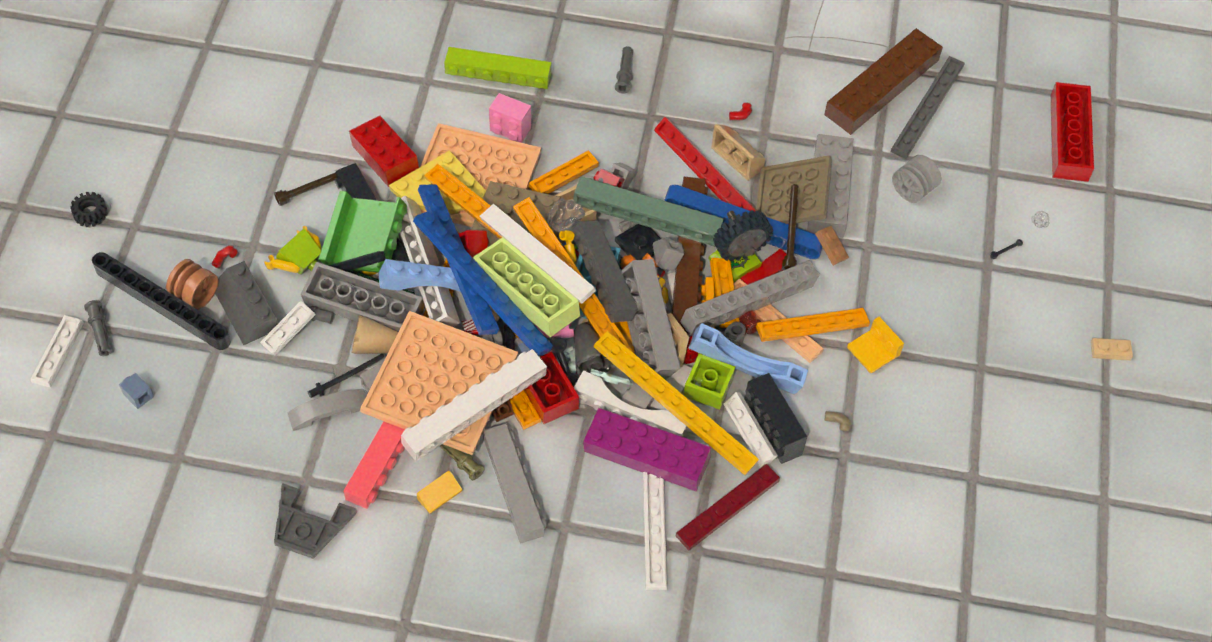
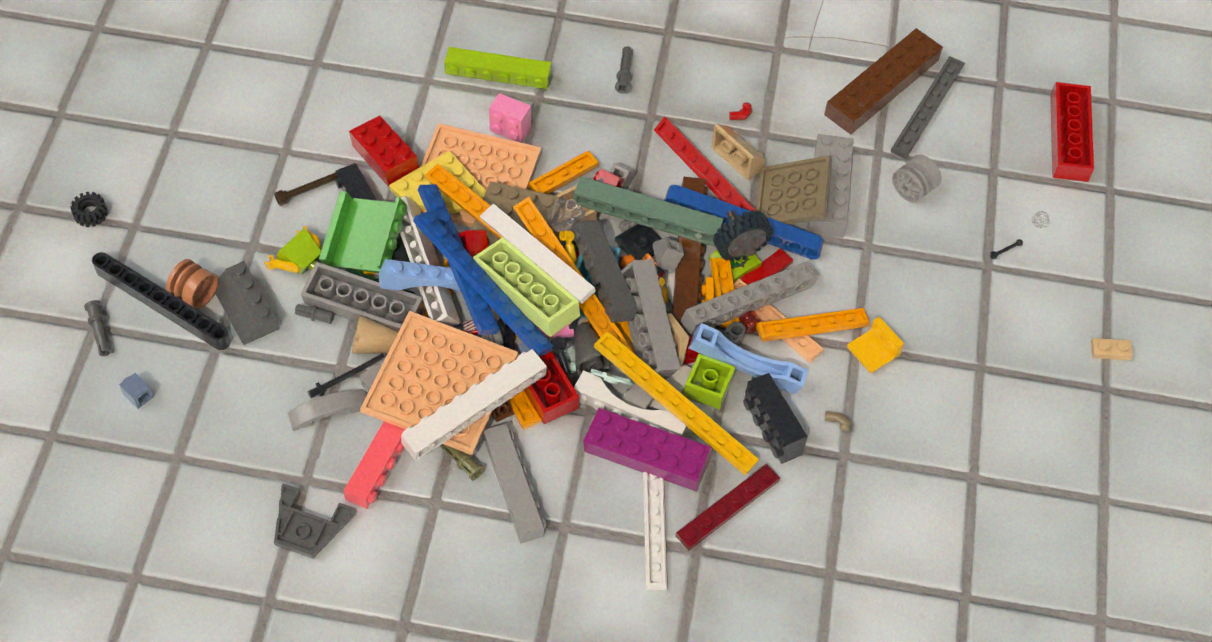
white tile [31,315,84,388] -> none
red arm [211,245,238,268] -> none
white tile [260,301,316,356] -> none
black axle [328,251,386,272] -> none
yellow slope [417,471,462,514] -> none
white tile [724,392,778,468] -> none
dark brown piece [782,184,798,270] -> none
medium nougat plate [815,226,849,266] -> none

